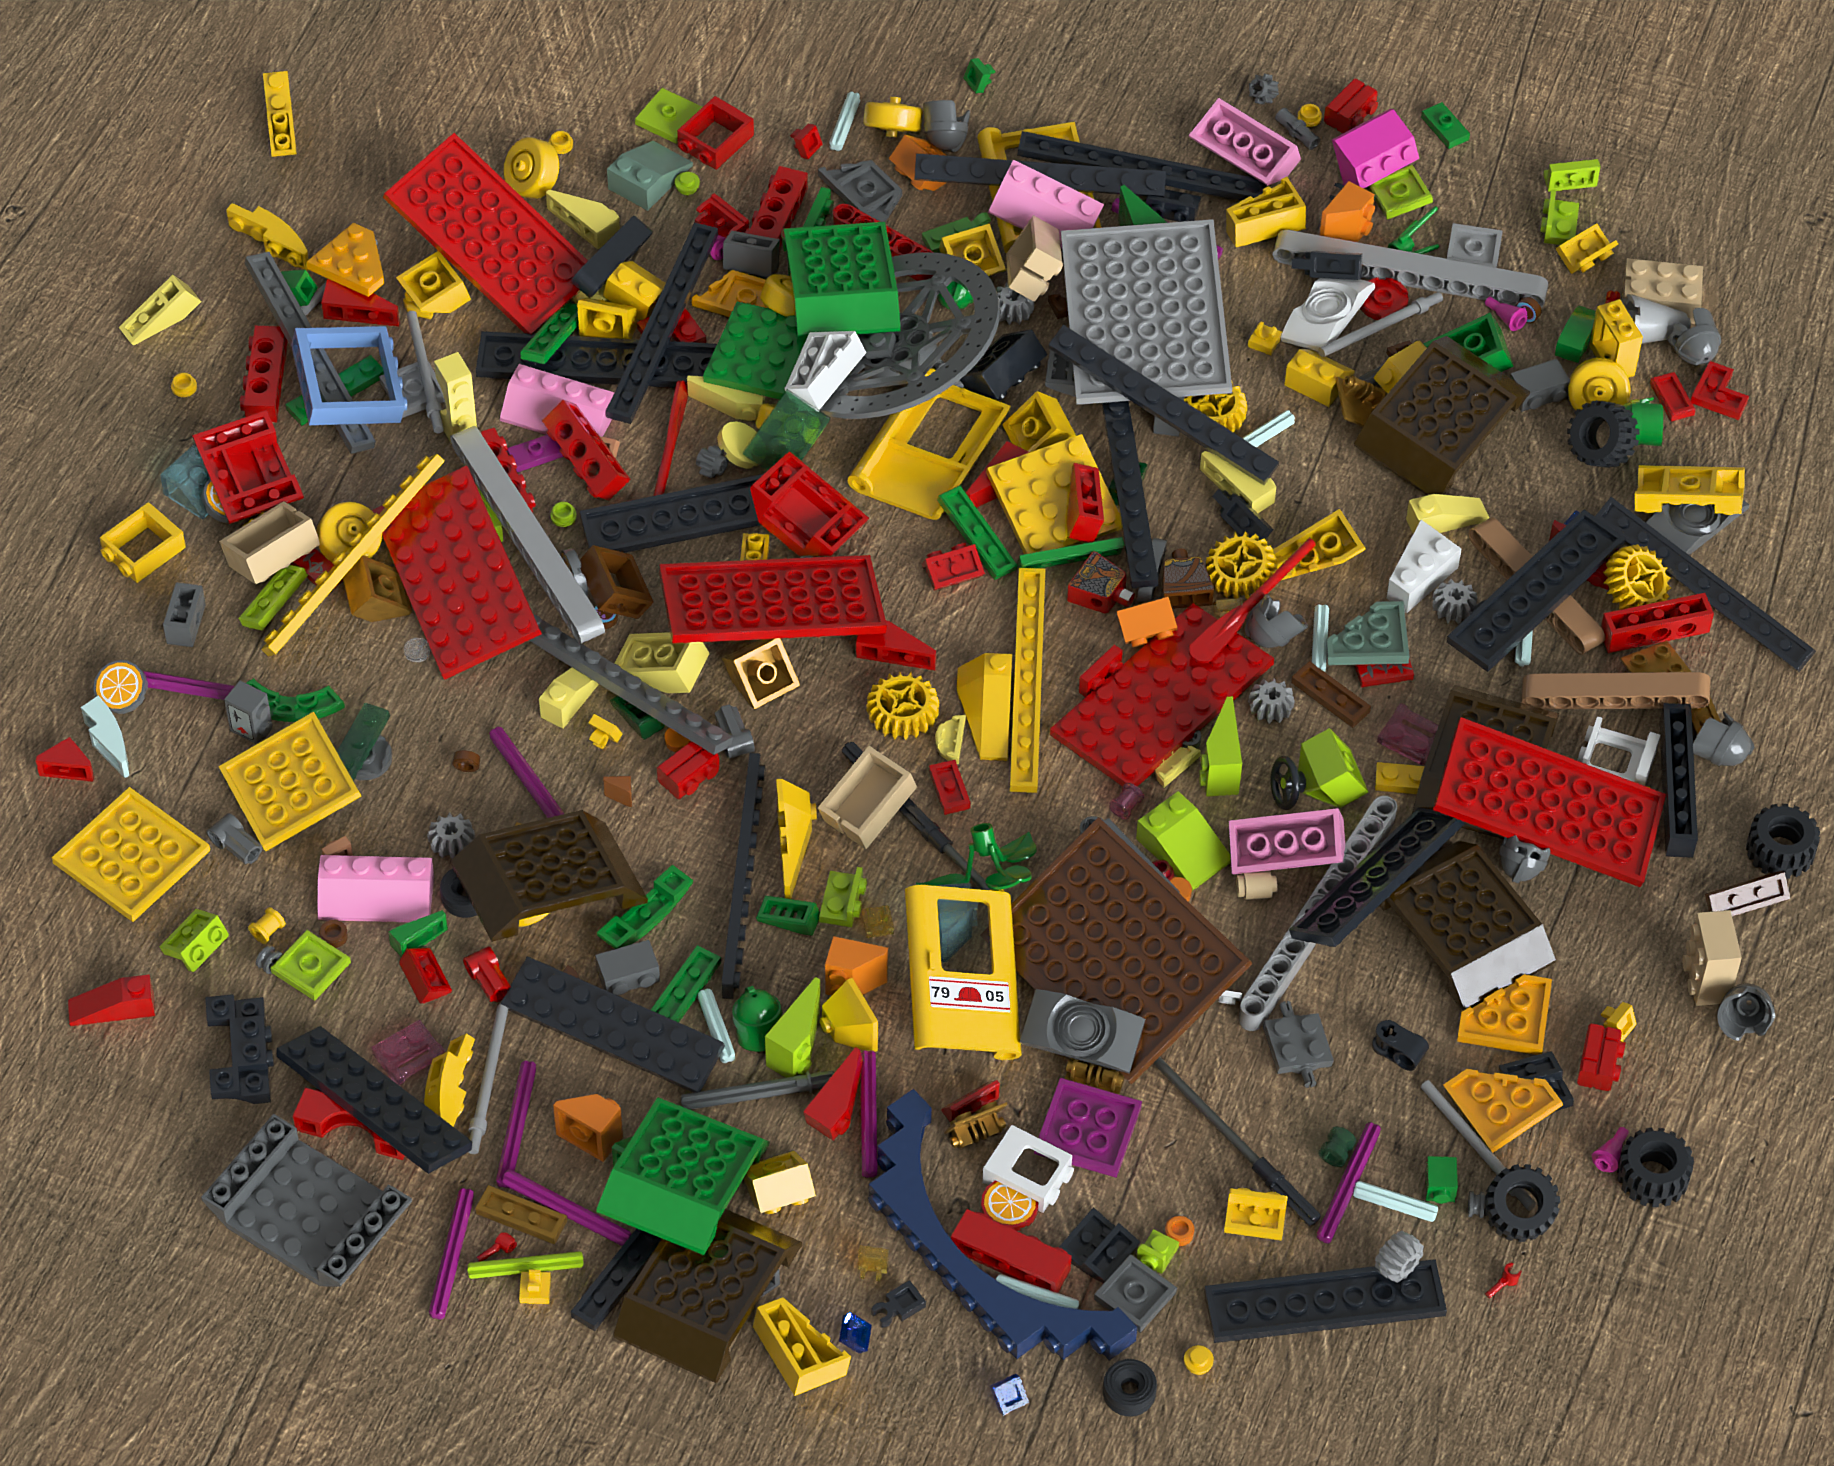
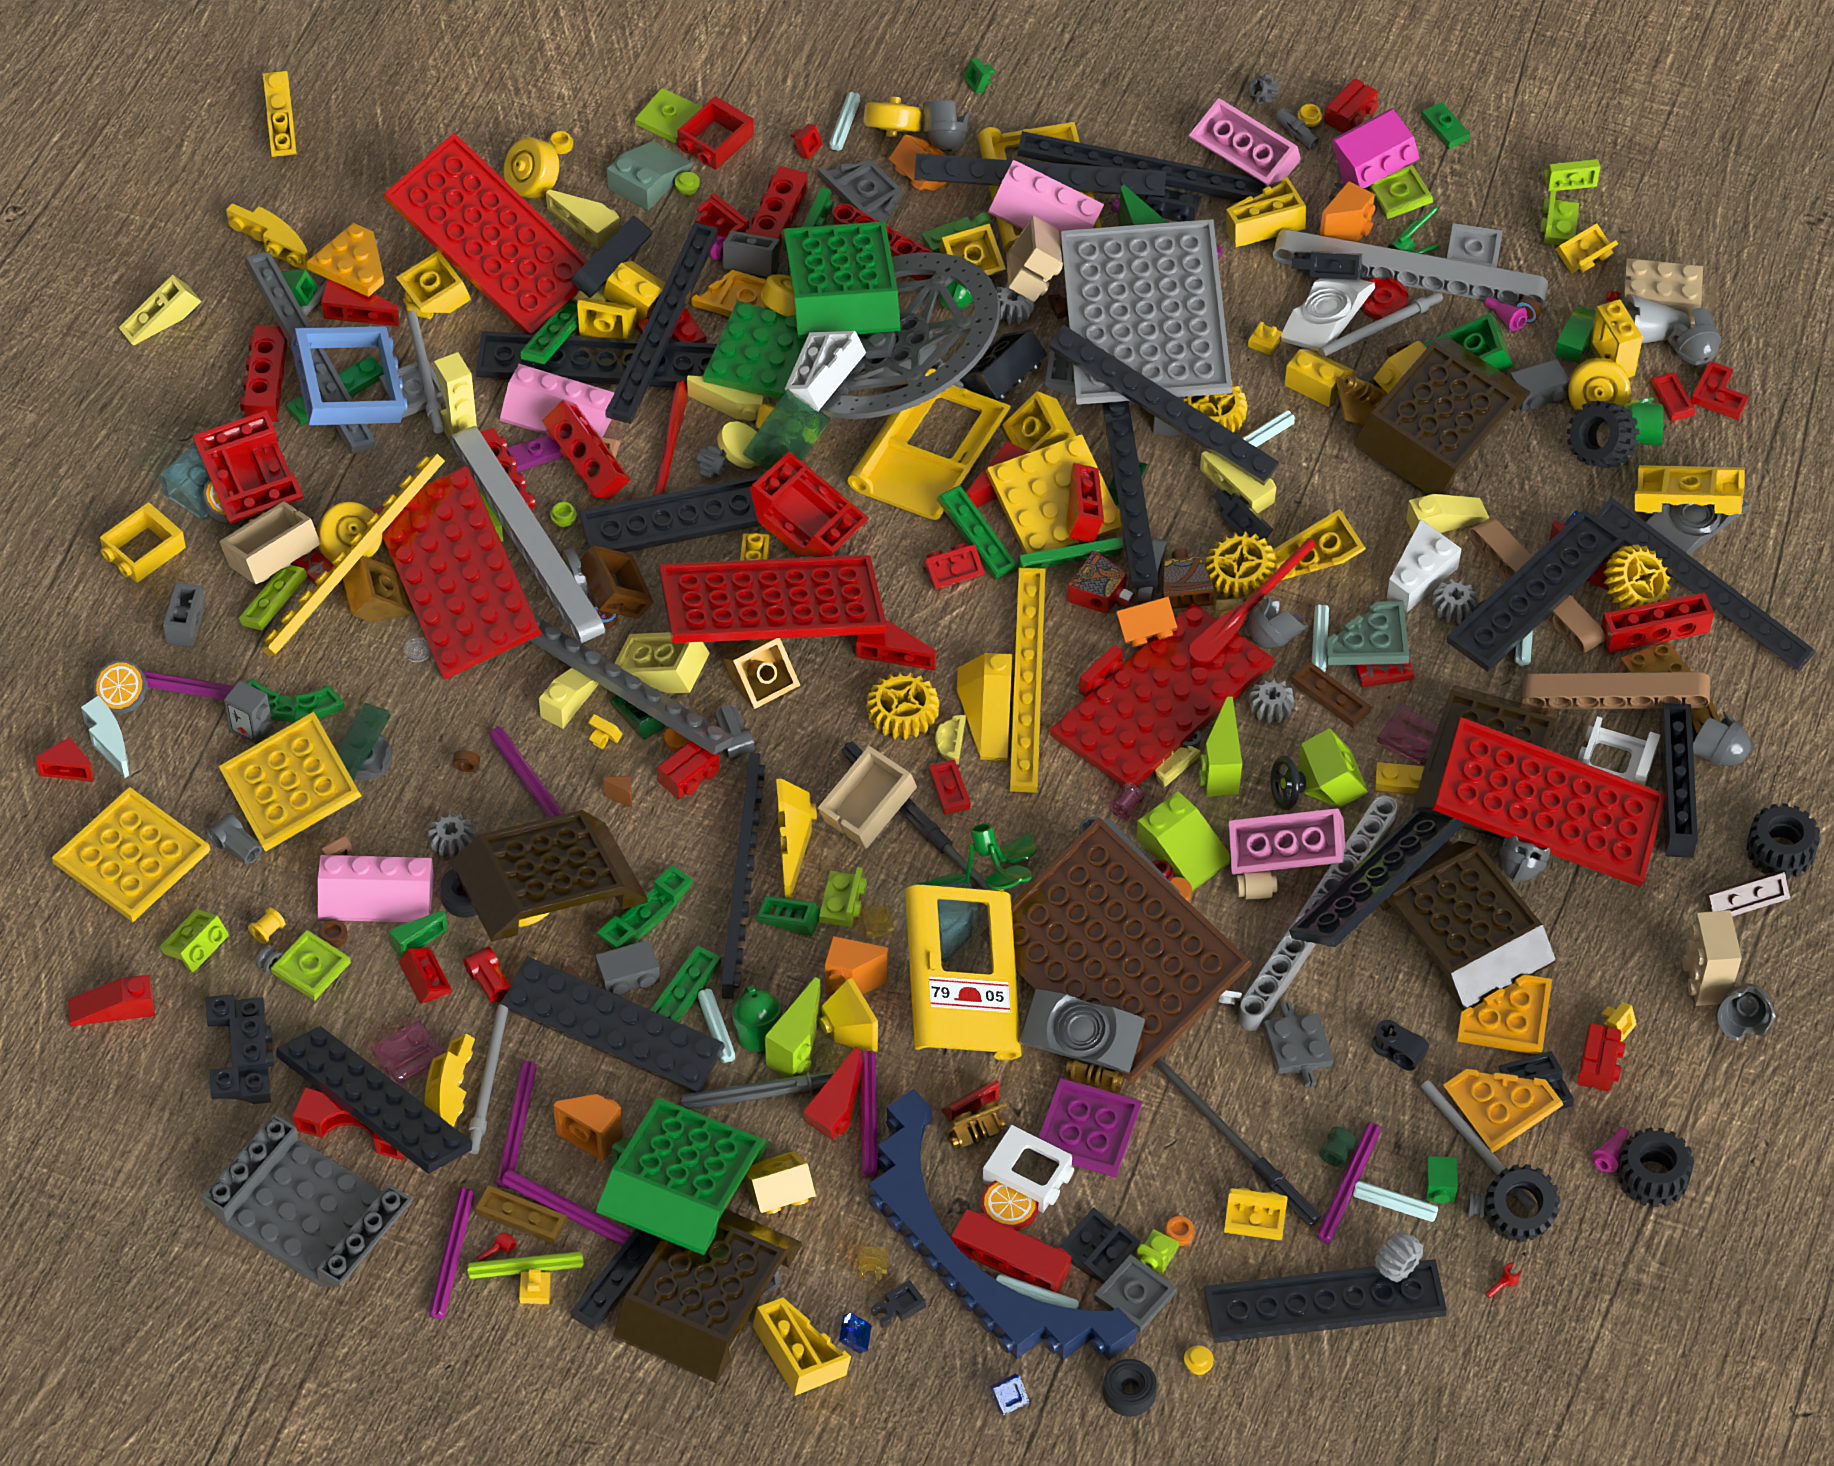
yellow plate [171,373,197,397] -> none

